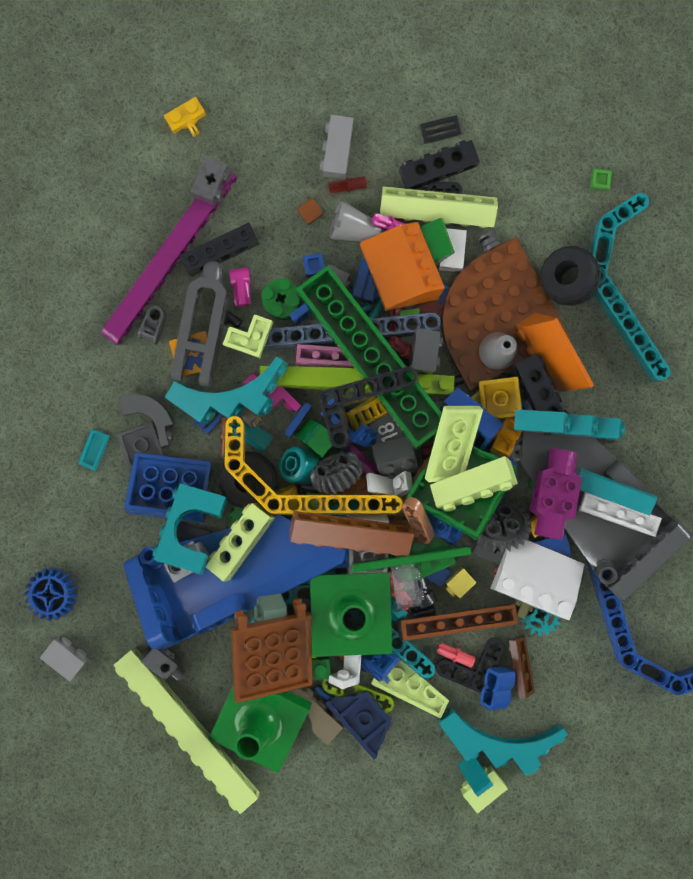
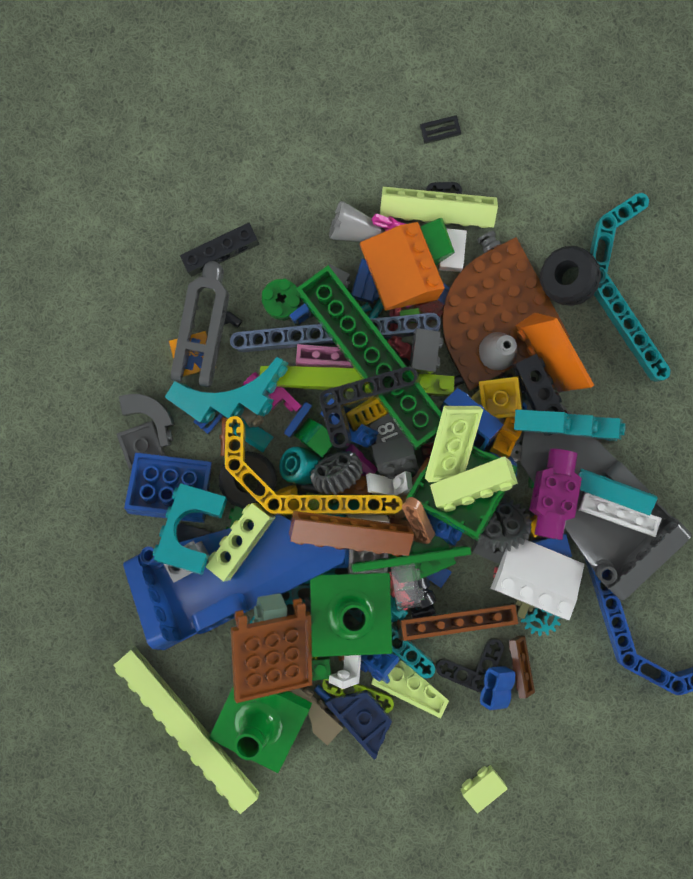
blue gear [24,568,78,621] -> none
light grey brick [40,636,89,682] -> none
teal tile [78,429,110,471] -> none
magenta beam [101,171,237,345] -> none
dark grey piece [137,306,167,345] -> none
dark grey torso [141,646,185,680] -> none
yellow plate [163,97,206,137] -> none
flat silver brick [191,156,231,206] -> none
yellowish green plate [223,314,274,358] -> none
dark pink piece [230,267,252,307] -> none
dark orange tile [297,198,324,226] -> none
blue plate [303,253,324,276] -> none
light grey brick [320,115,354,180] -> none
clear red axle [328,176,367,193] -> none
black brick [399,140,480,190] -> none
coral axle [437,643,475,668] -> none
teal arch [437,708,568,776] -> none
light yellow brick [445,567,477,598] -> none
teal tile [457,758,493,797] -> none
bright green tile [590,168,612,191] -> none

